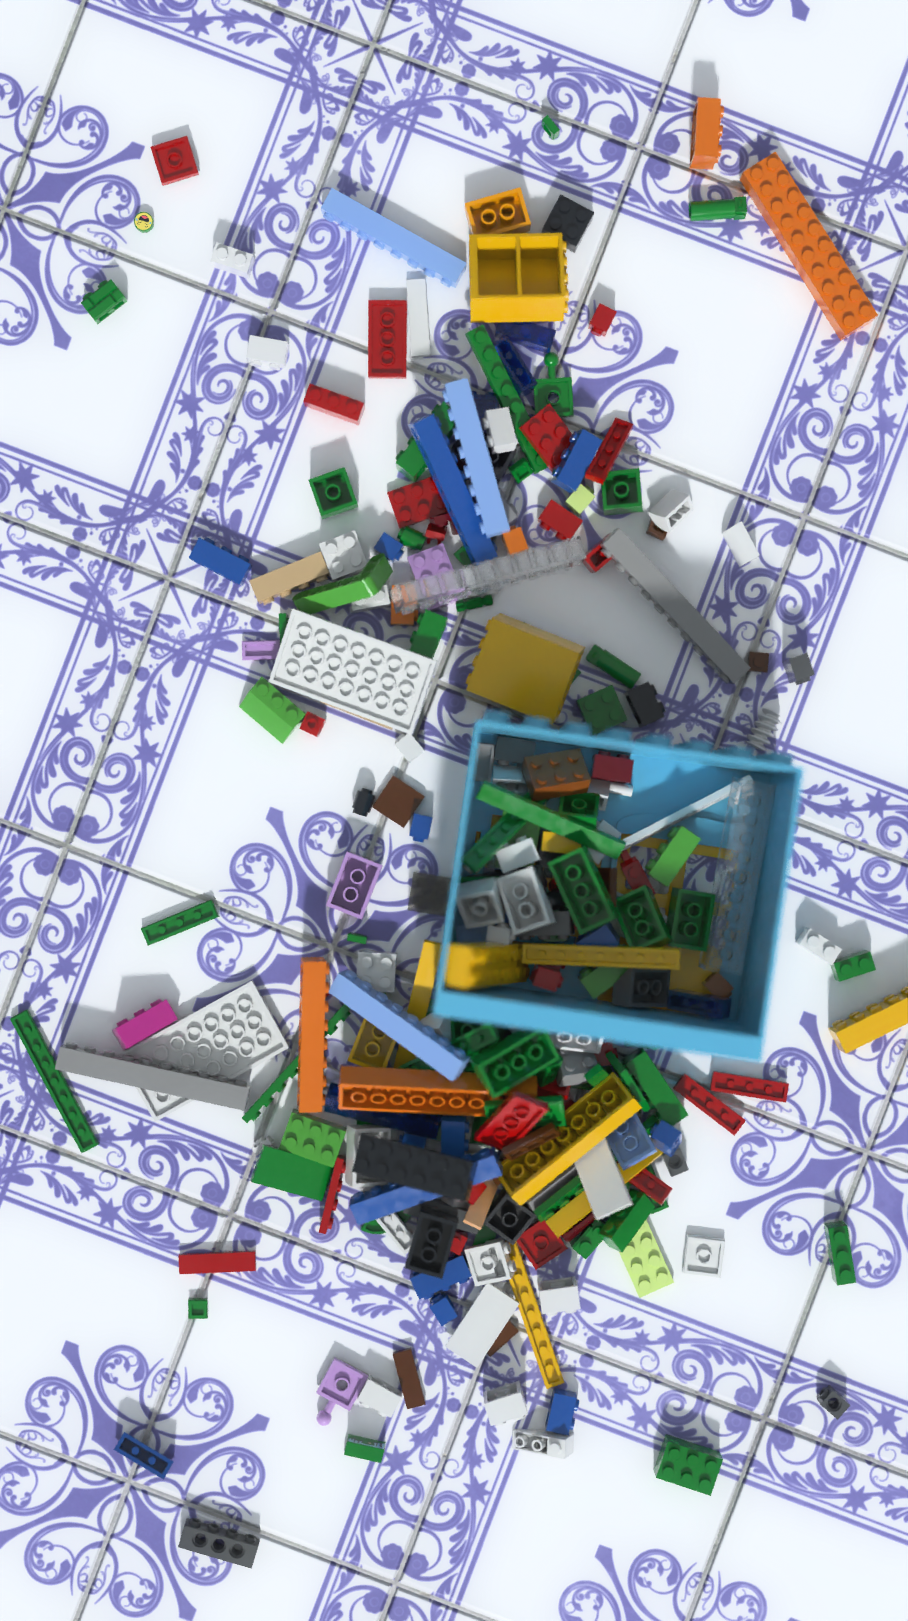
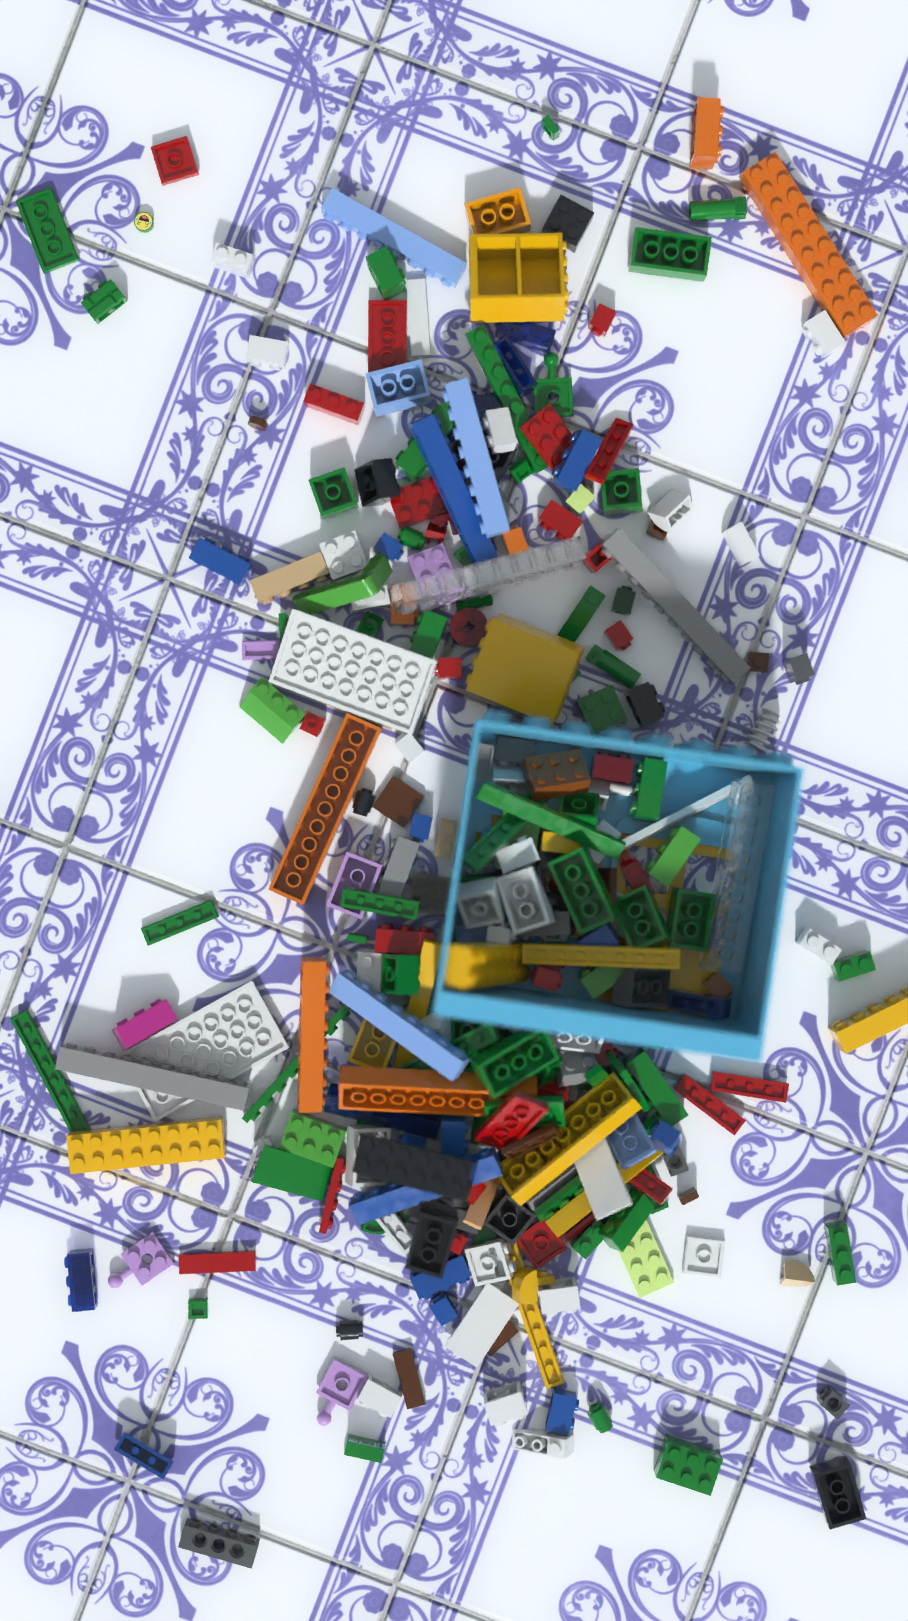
none -> green tile [16,187,80,274]
none -> clear blue brick [64,1248,98,1312]
none -> yellow brick [66,1116,227,1174]
none -> lavender plate [108,1231,175,1288]
none -> tile [248,416,268,431]
none -> orange brick [268,713,383,905]
none -> black brick [336,1320,363,1341]
none -> green tile [340,887,420,920]
none -> black brick [354,458,400,507]
none -> green slope [355,611,384,638]
none -> light blue slope [365,359,432,417]
none -> green brick [366,246,406,300]
none -> light grey brick [374,836,420,897]
none -> red brick [374,923,435,955]
none -> green brick [381,954,421,995]
none -> tan brick [434,818,460,859]
none -> red brick [435,657,462,680]
none -> dark red brick [450,608,488,648]
none -> yellow brick [512,1267,555,1304]
none -> green slope [557,585,606,642]
none -> green brick [587,1402,613,1434]
none -> red brick [603,619,634,651]
none -> dark green brick [610,585,636,616]
none -> green brick [628,227,712,282]
none -> green brick [629,758,668,823]
none -> reddish brown tile [677,1187,699,1205]
none -> tan brick [780,1260,815,1287]
none -> white brick [802,310,845,359]
none -> black brick [809,1456,866,1530]

